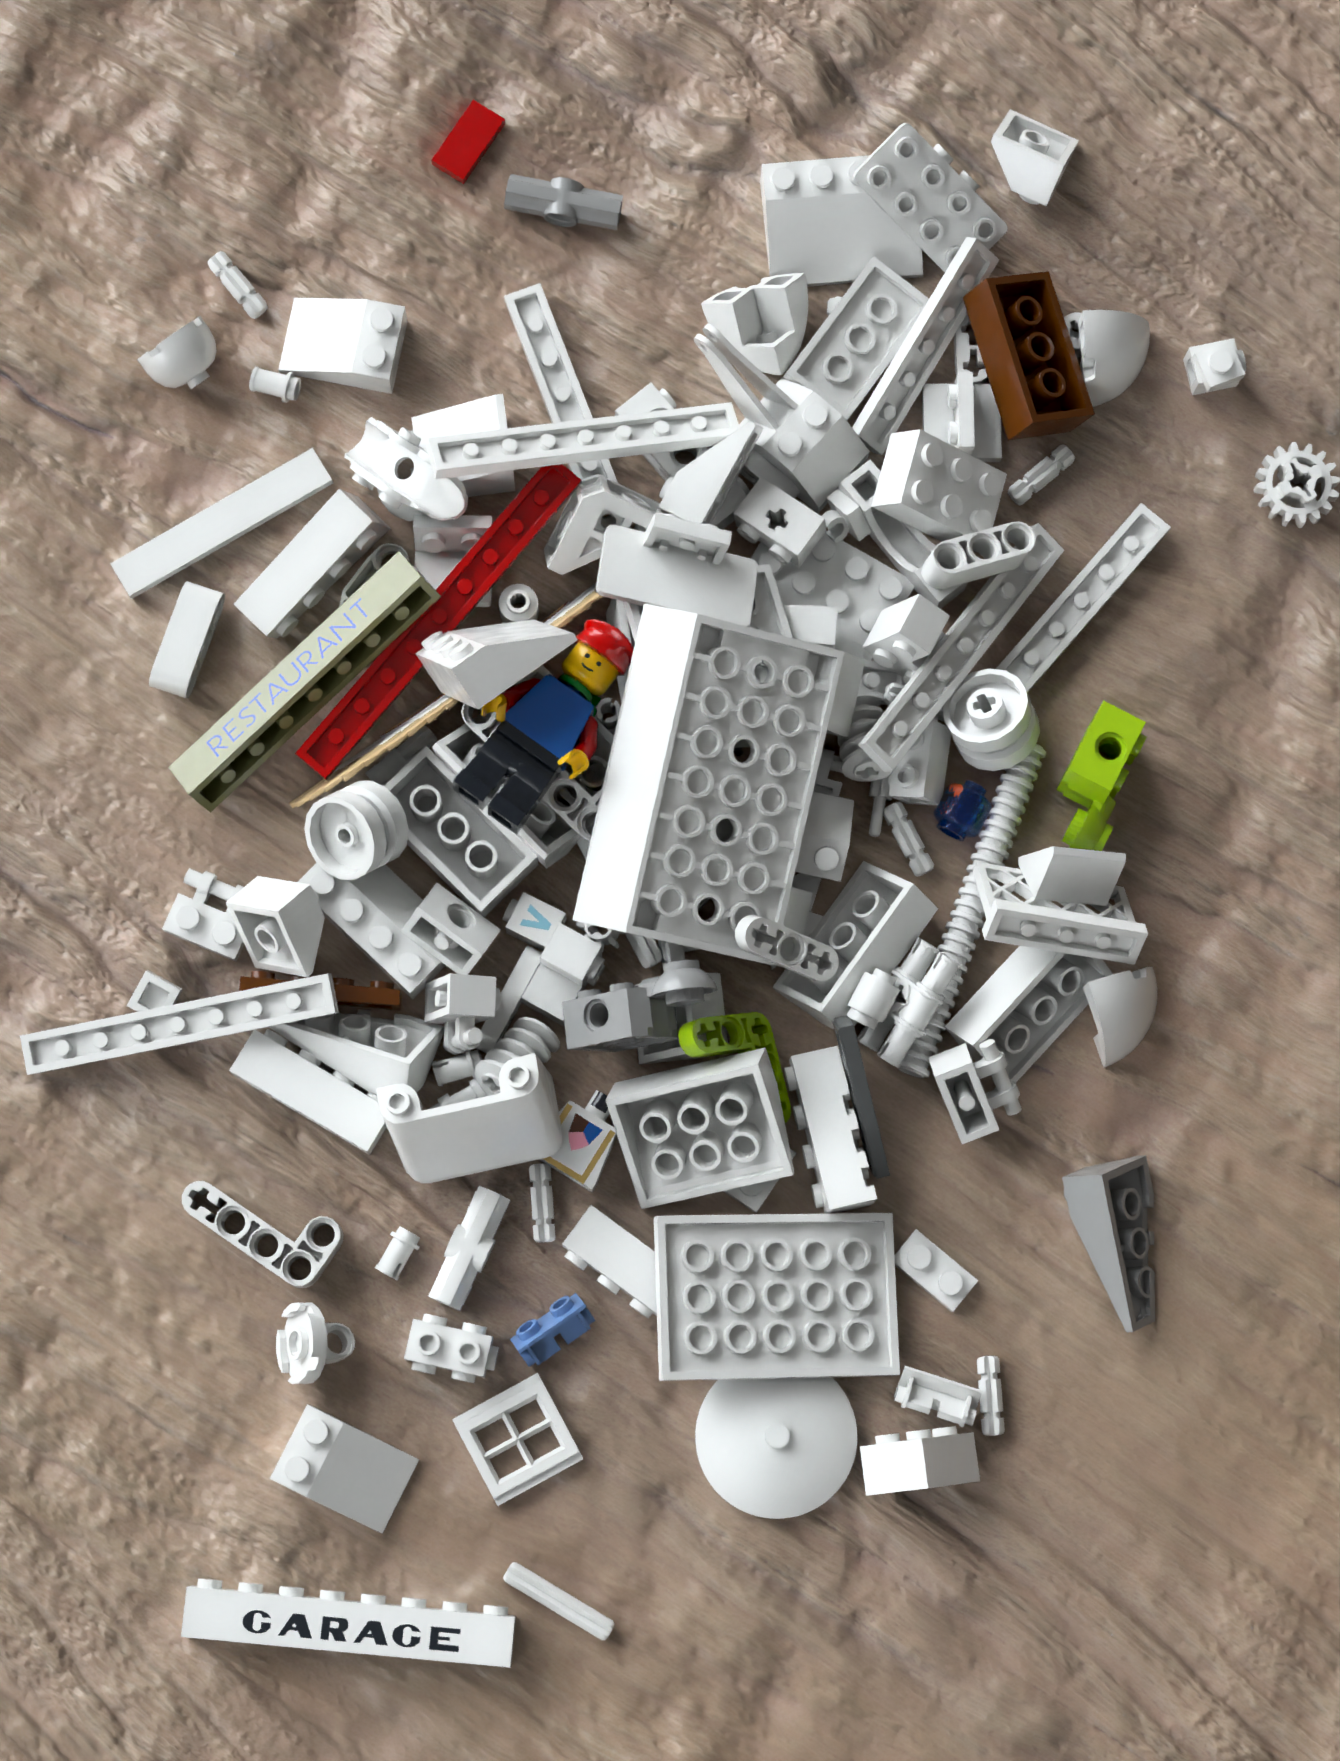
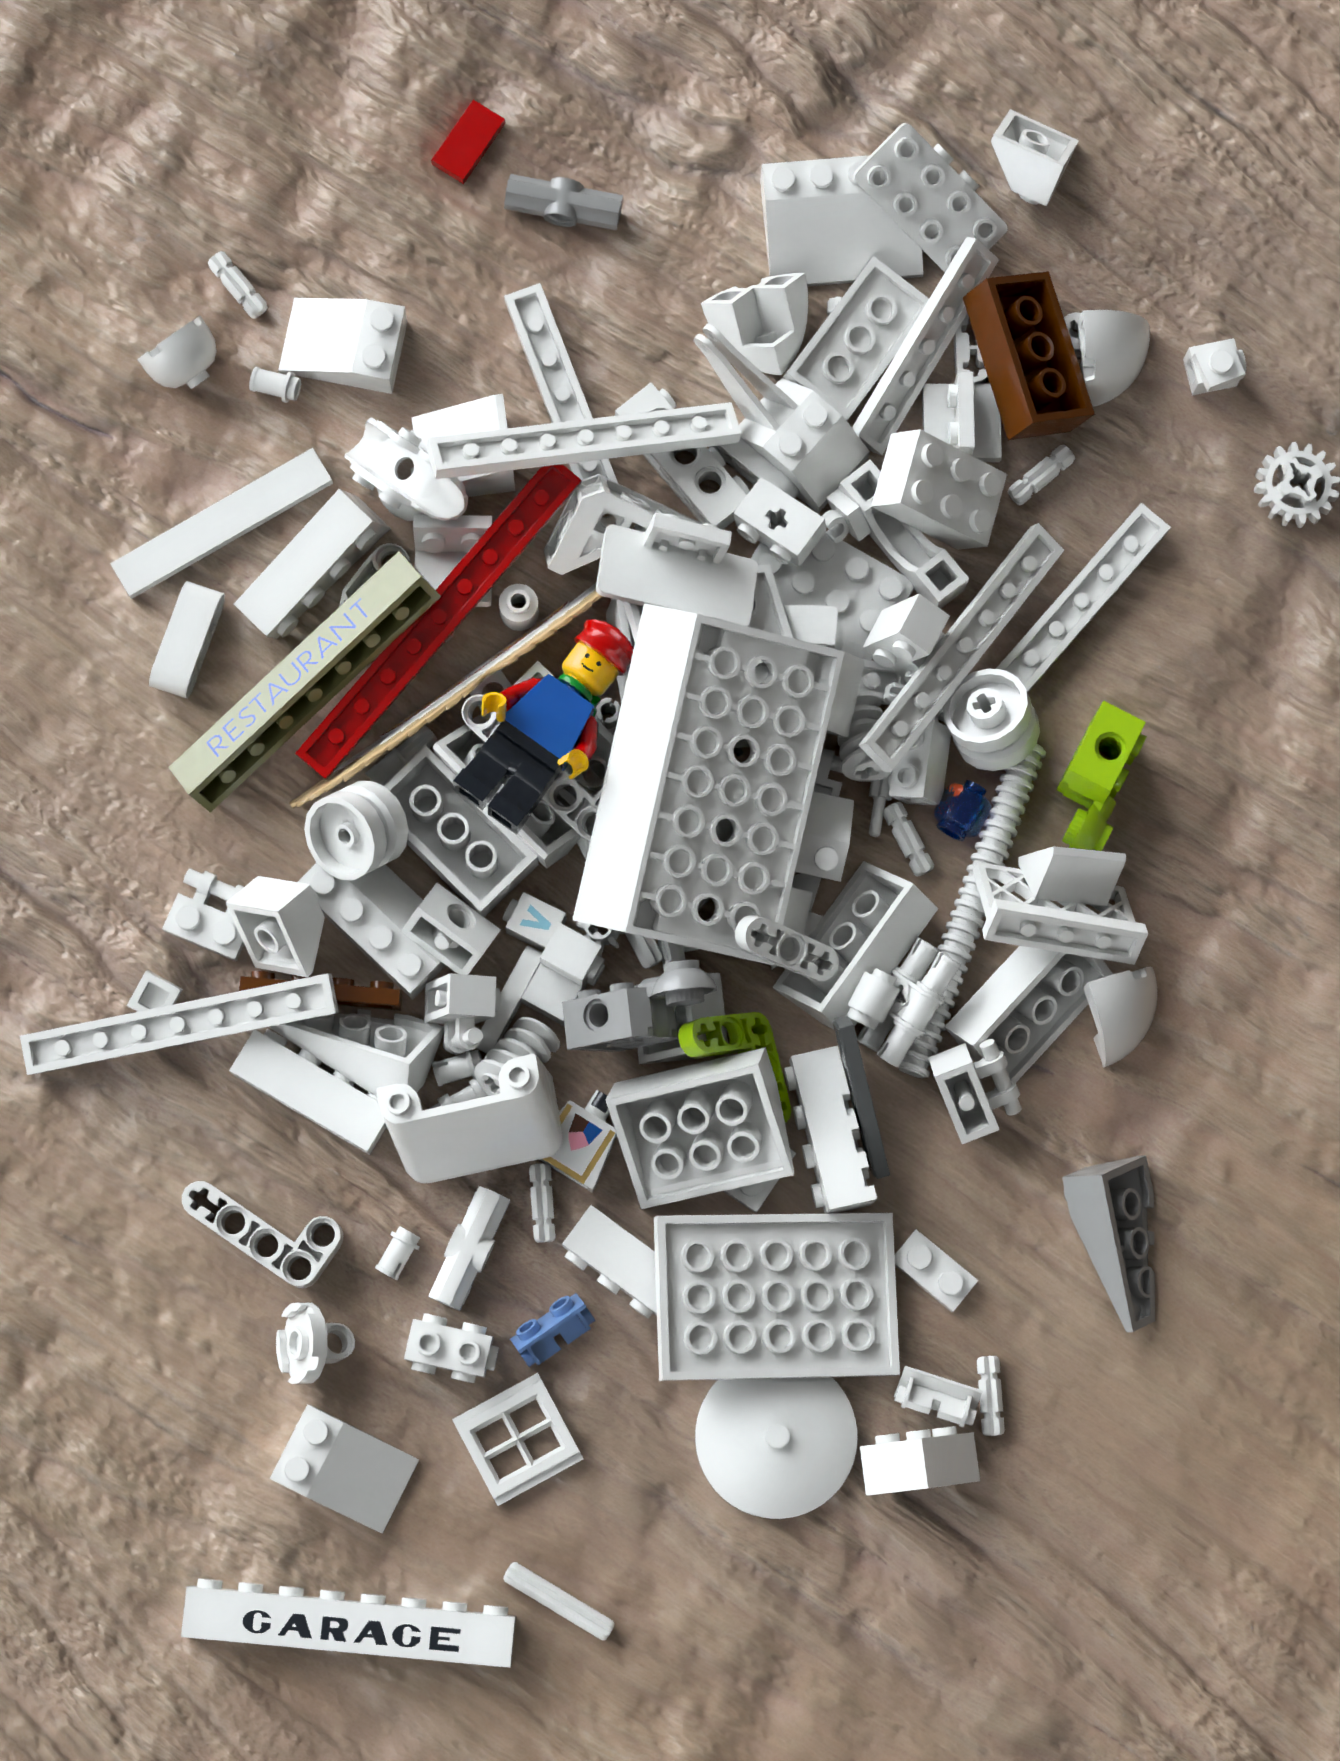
white slope [415,619,578,710] -> none
white slope [659,421,764,524] -> none
white beam [921,521,1036,589] -> none

